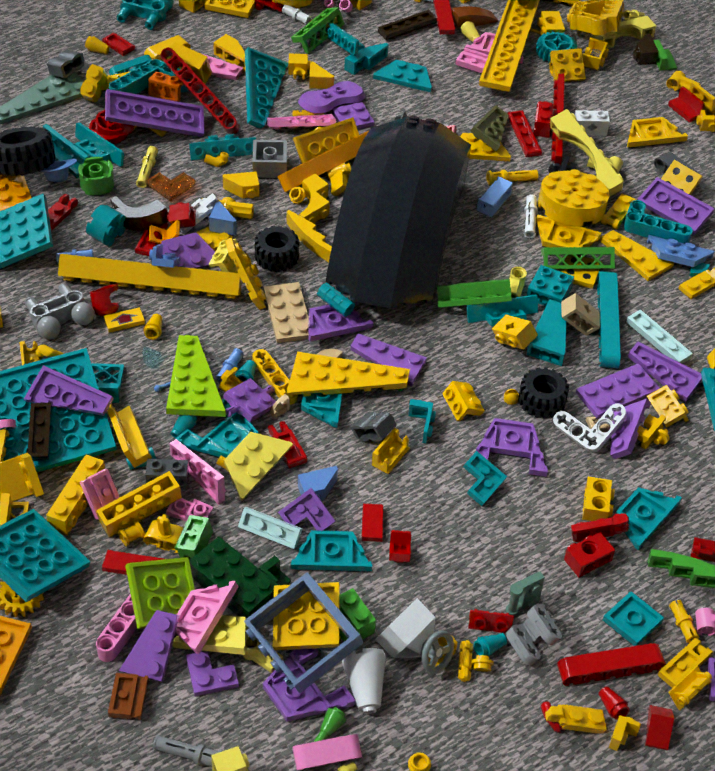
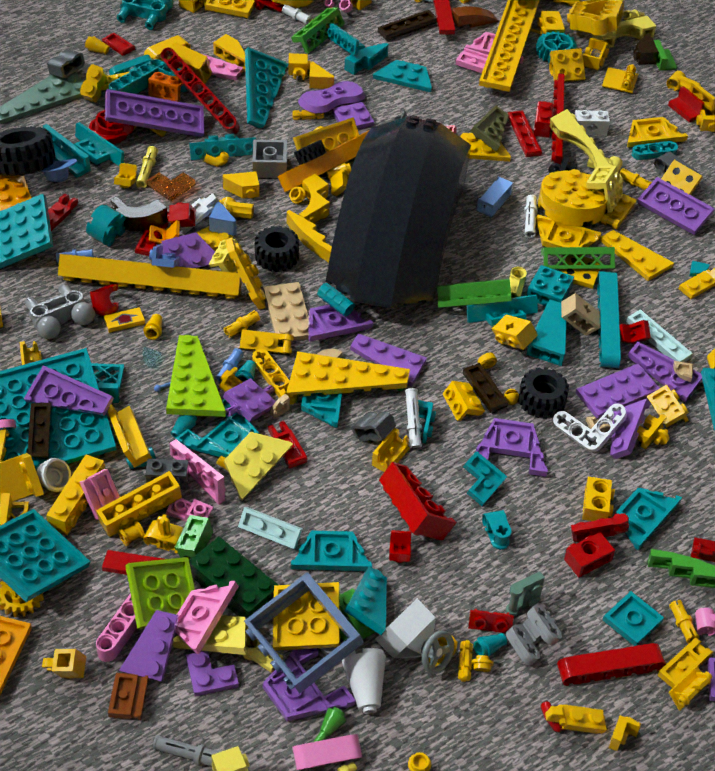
yellow arm [36,344,64,358] -> none
bright green brick [78,157,115,195] -> none
dark green panel [259,555,291,585] -> none
bright pink wing [267,114,336,129] -> none
medium lavender plate [278,488,336,531] -> none
medium blue slope [298,466,338,501] -> none
red tile [361,504,383,542] -> none
light yellow cone [460,21,480,42] -> none
yellow pin [486,170,538,186] -> none
red cone [598,686,630,720] -> none
teal beam [624,200,693,244] -> none
red slope [645,705,674,751] -> none
medium blue wing [647,235,715,267] -> none
none -> white hat [37,458,71,492]
none -> yellow brick [42,649,87,678]
none -> yellow bracket [114,163,137,188]
none -> yellow pin [223,310,260,338]
none -> yellow plate [239,329,294,354]
none -> black tyre [294,140,327,165]
none -> teal wing [344,566,387,635]
none -> red wedge [379,462,456,540]
none -> white pin [405,388,422,448]
none -> dark brown plate [463,363,508,413]
none -> yellow tile [477,353,497,369]
none -> teal piece [482,510,512,550]
none -> light yellow bracket [586,166,623,212]
none -> yellow hinge [602,64,639,93]
none -> yellow pin [619,168,652,191]
none -> red bracket [619,320,651,344]
none -> teal beam [631,141,678,160]
none -> tan tile [673,361,693,382]

